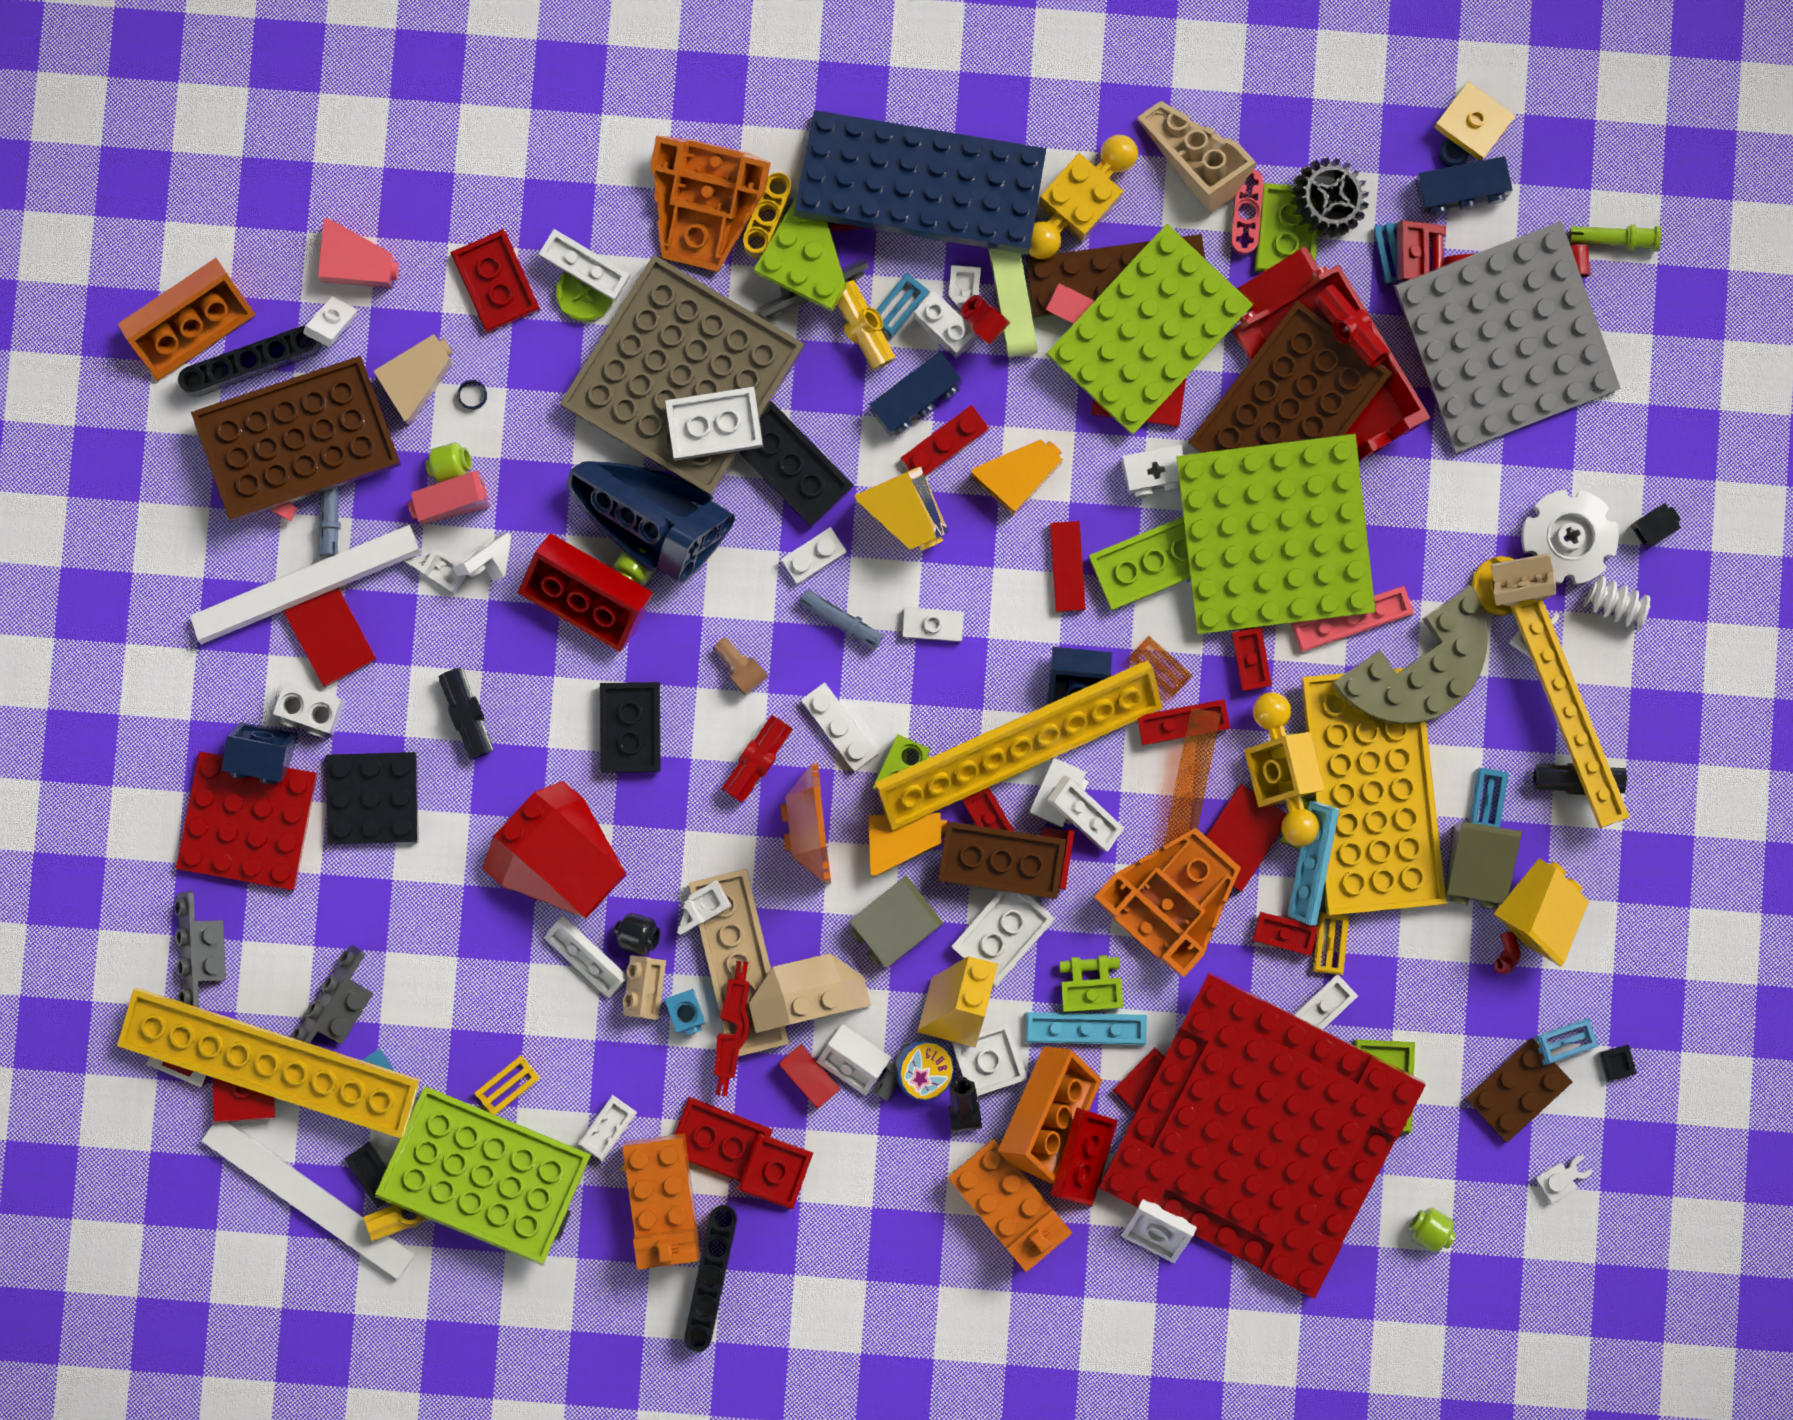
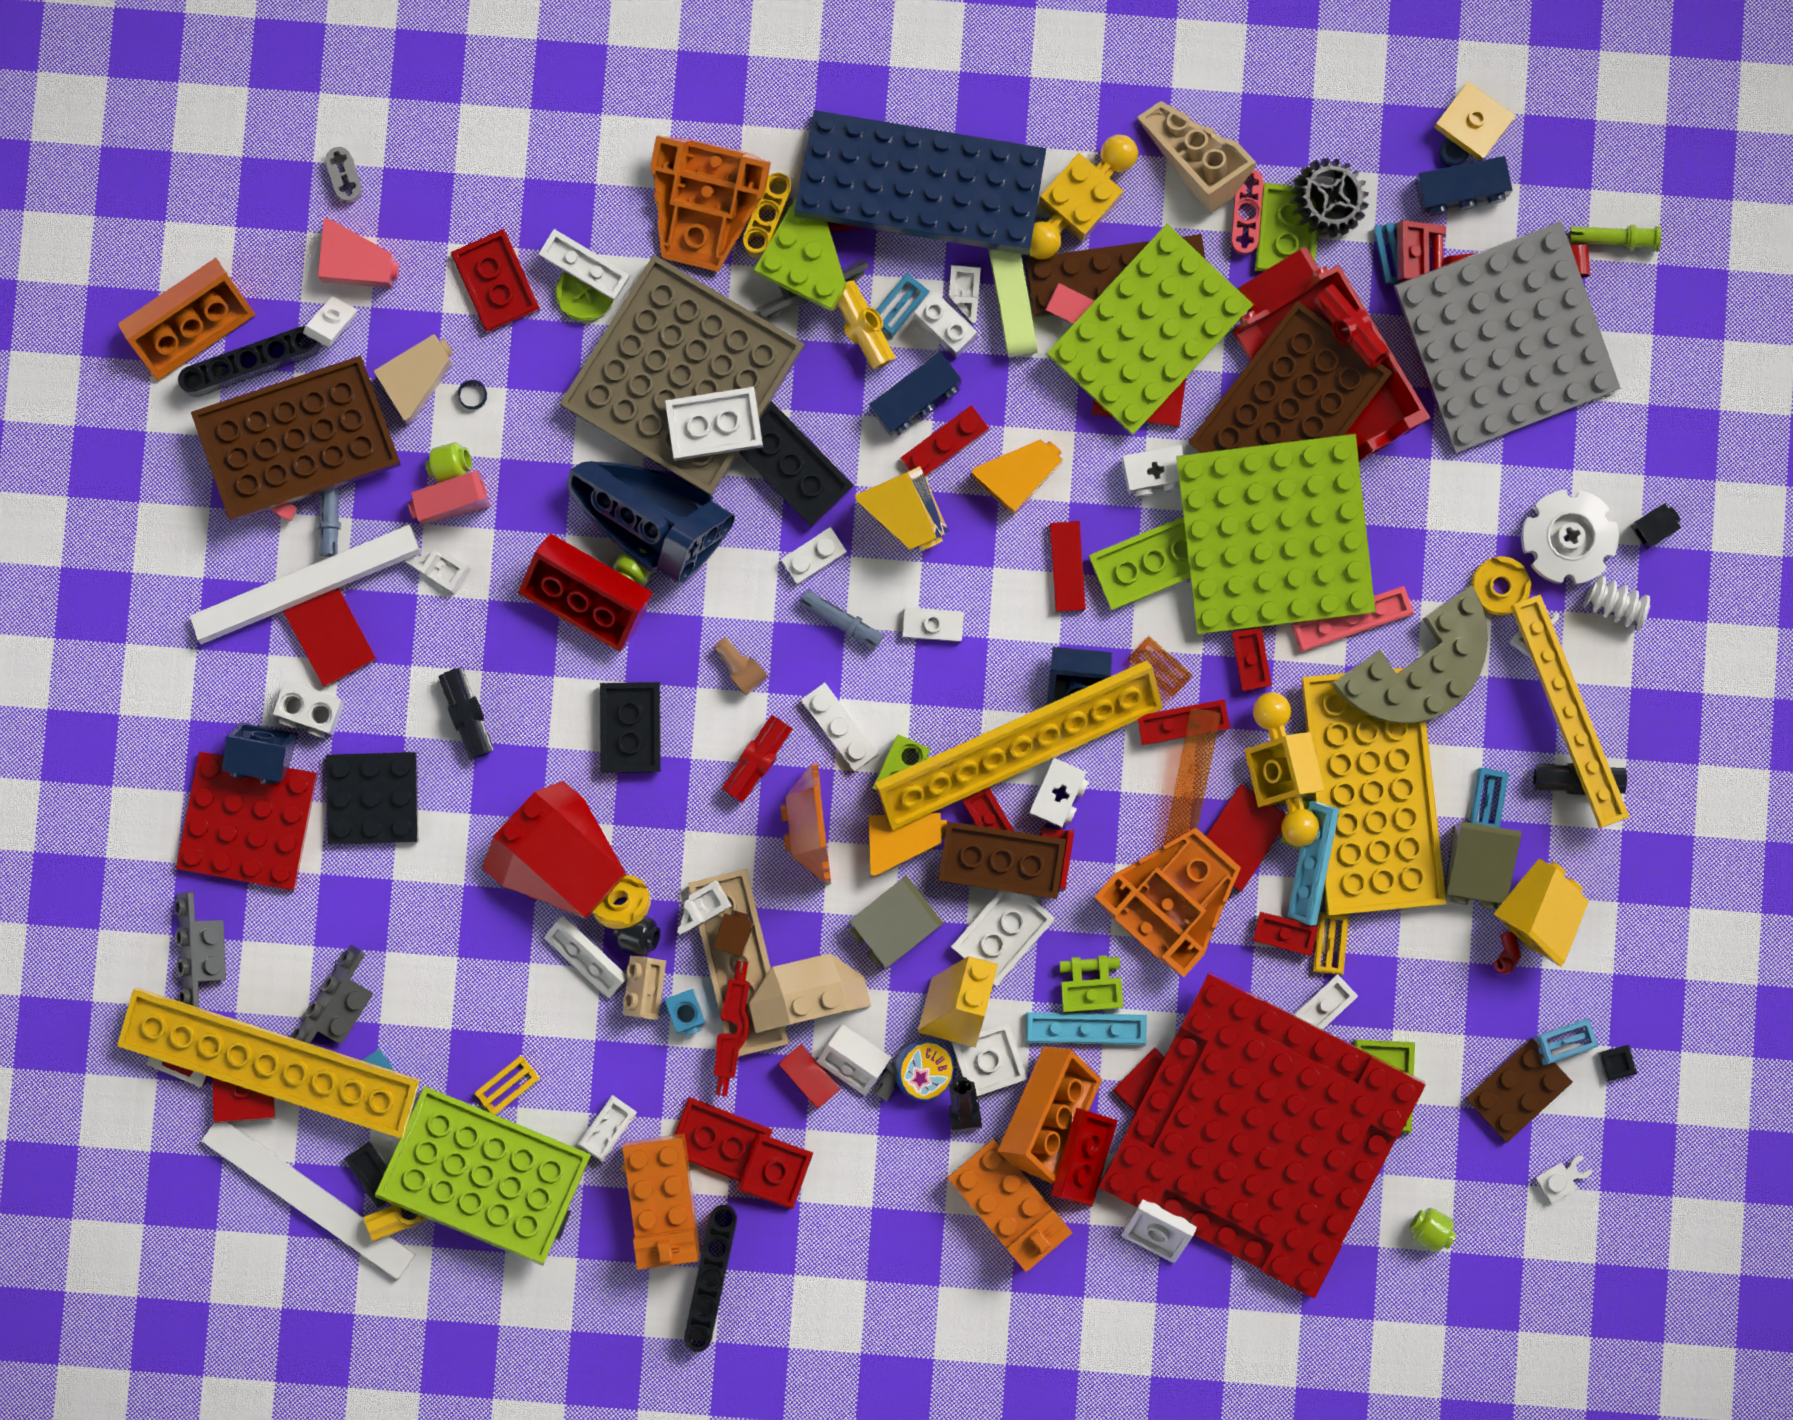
white slope [452,532,511,580] -> none
red piece [961,295,1010,345] -> none
white plate [1047,776,1124,852] -> none
tan bracket [1491,554,1556,606] -> none
none -> light grey beam [325,147,363,203]
none -> yellow tile [593,875,651,929]
none -> reddish brown brick [713,910,754,958]

